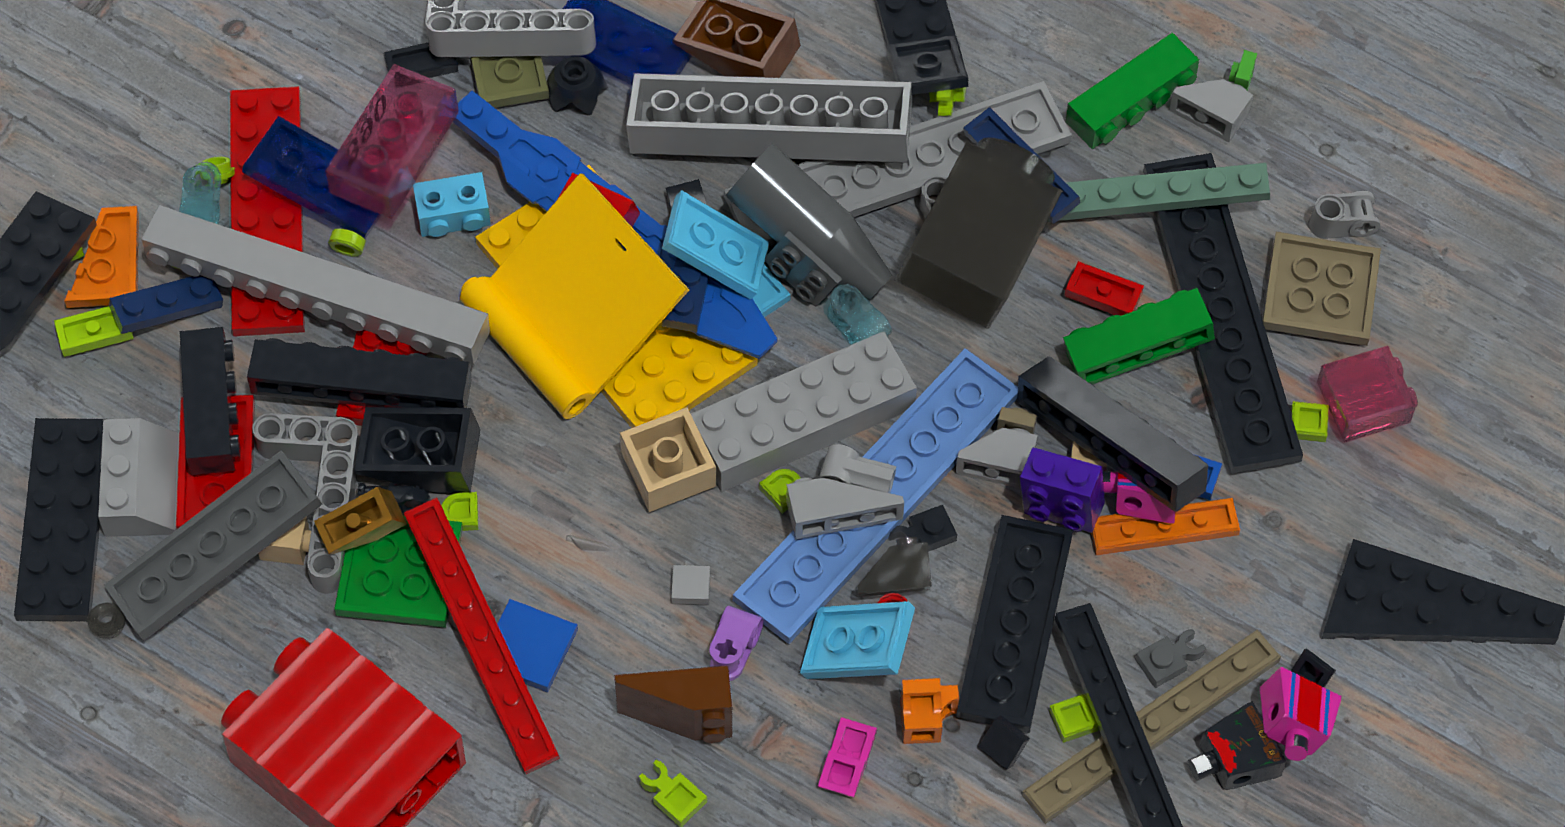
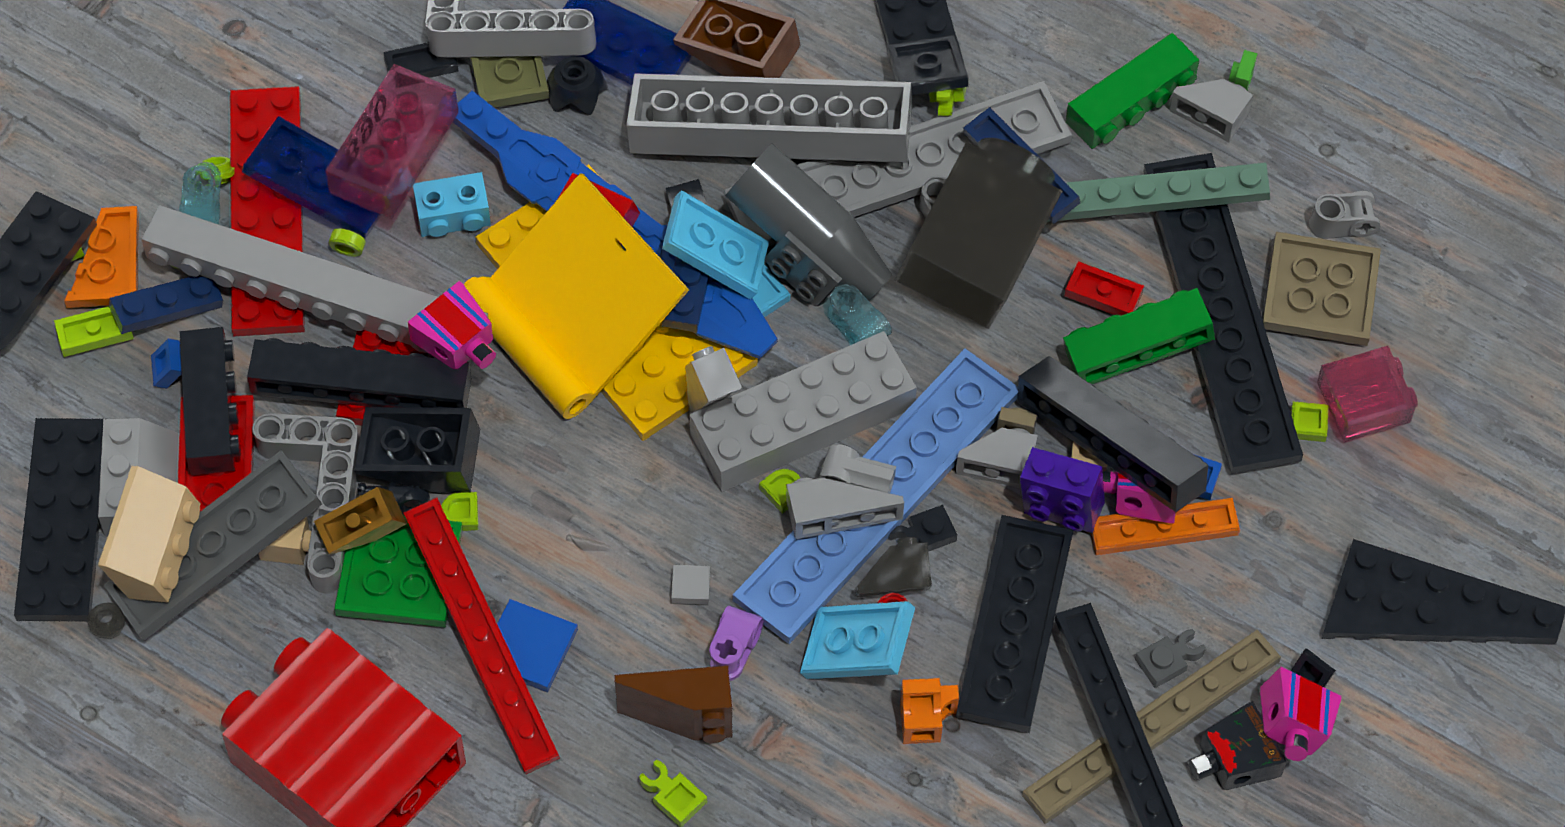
tan brick [620,407,716,512] -> none
dark pink slope [818,717,877,798] -> none
black tile [978,715,1030,770] -> none
lime tile [1049,694,1099,743] -> none
none -> tan slope [98,466,200,602]
none -> blue plate [151,338,182,389]
none -> dark pink torso [408,281,496,369]
none -> light grey slope [685,346,742,413]

